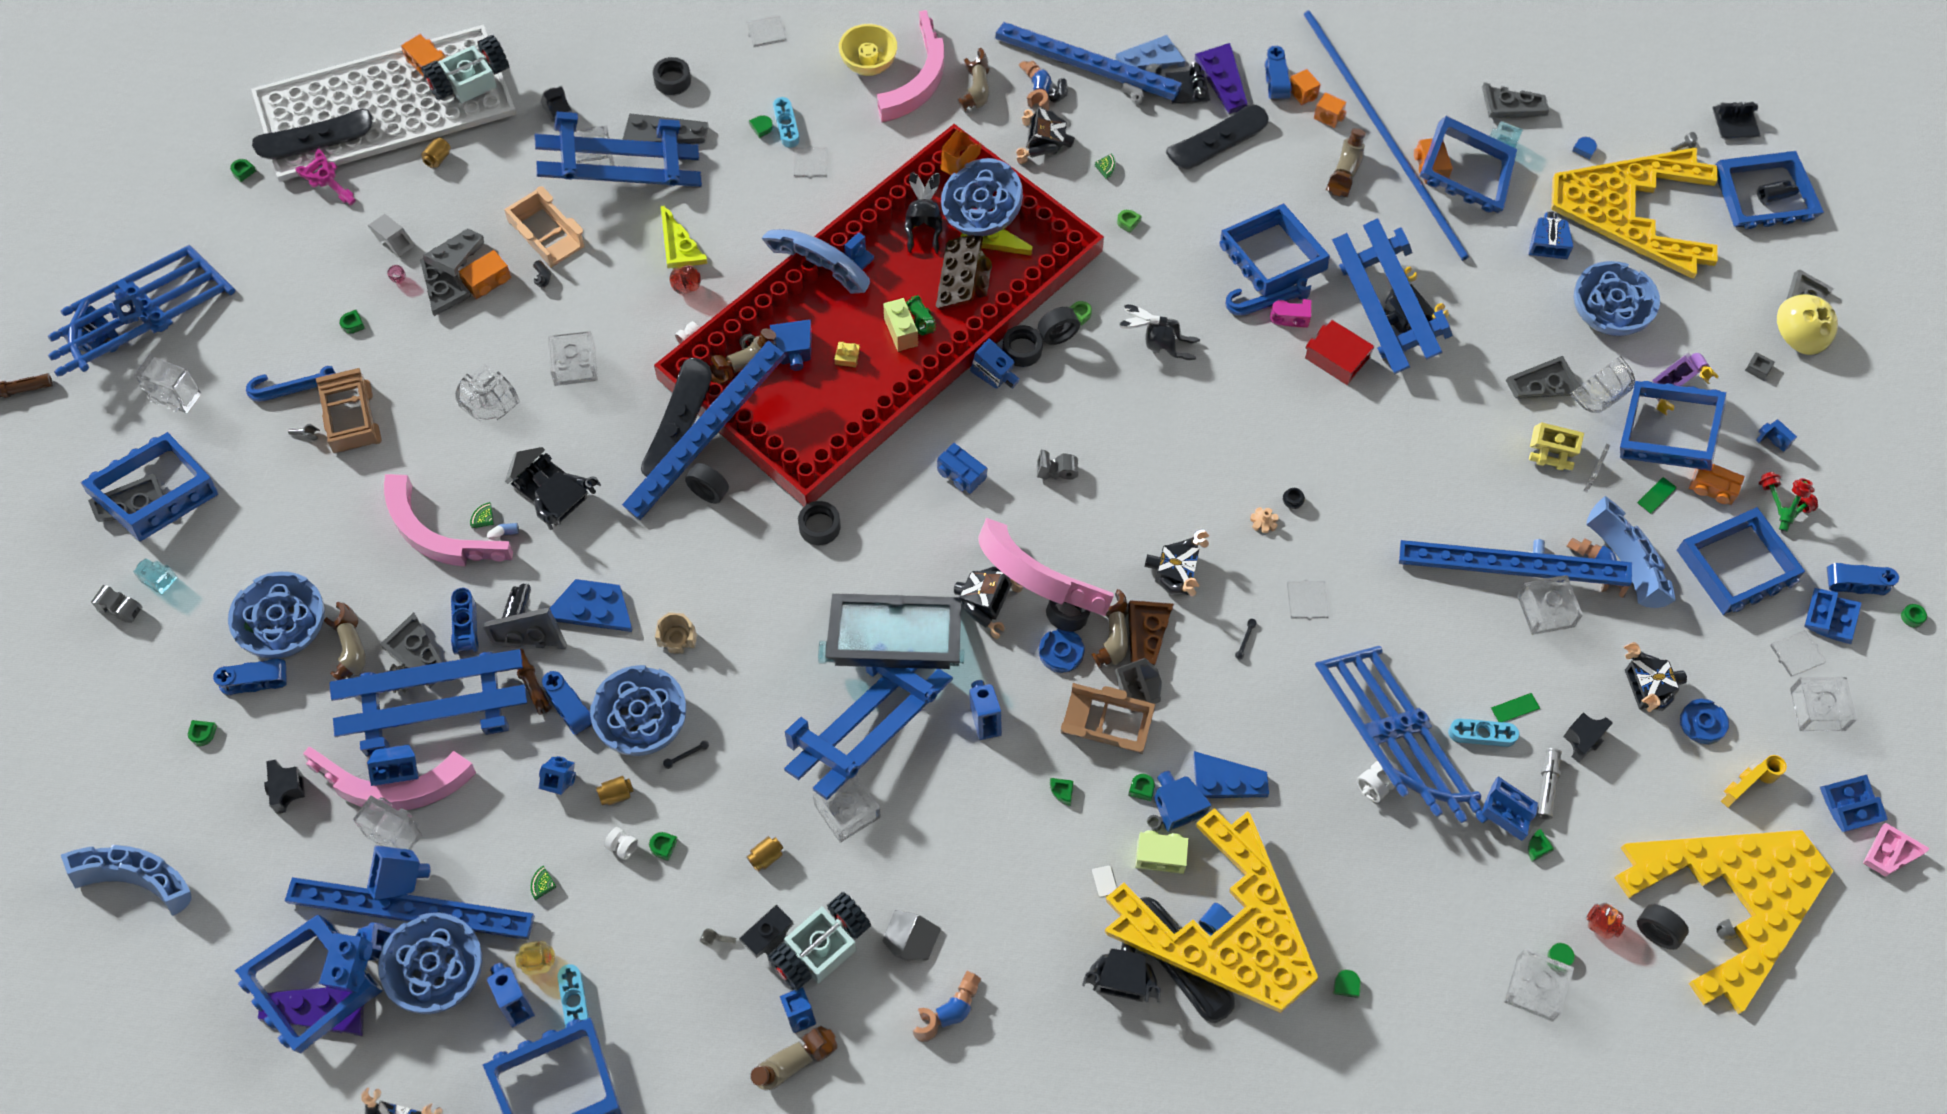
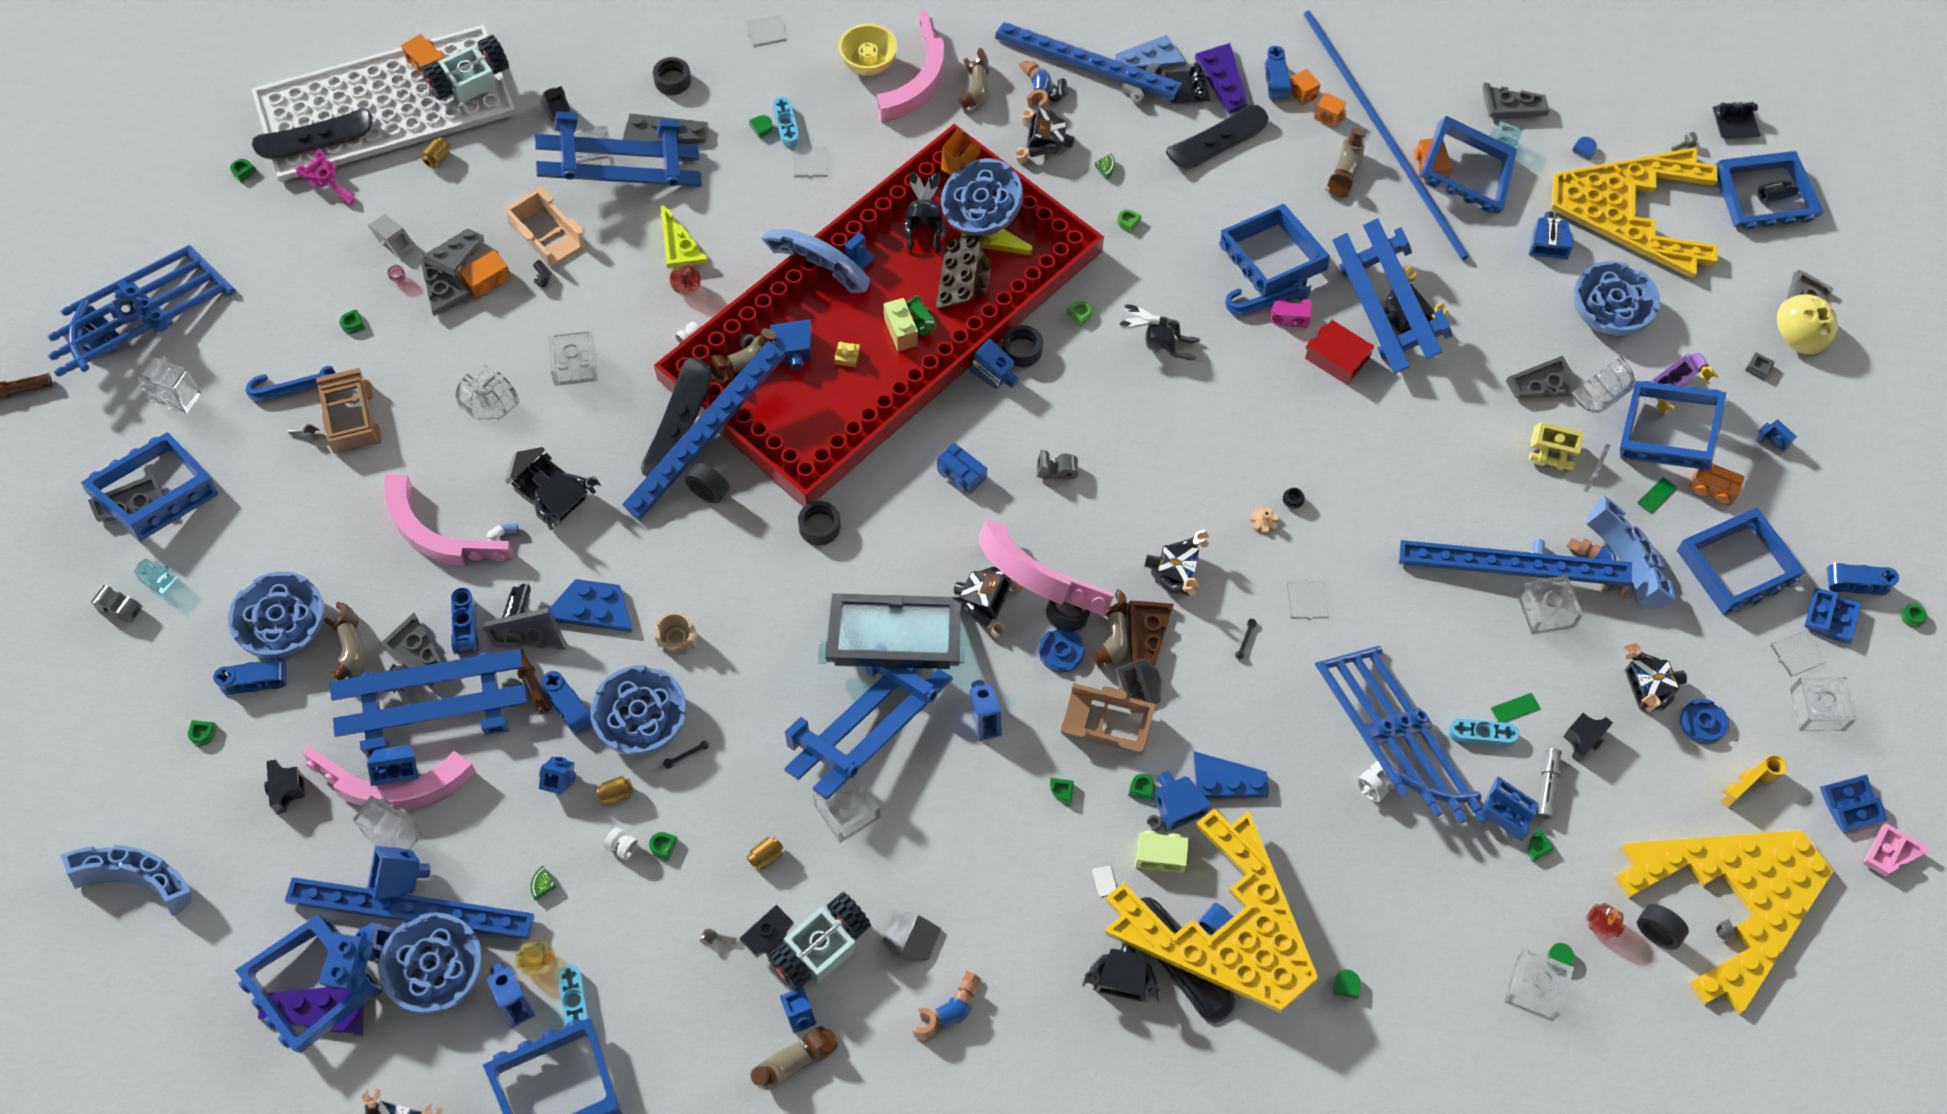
green tile [470,502,494,529] -> none
black tyre [1038,307,1080,345] -> none
plant [1758,472,1818,532] -> none

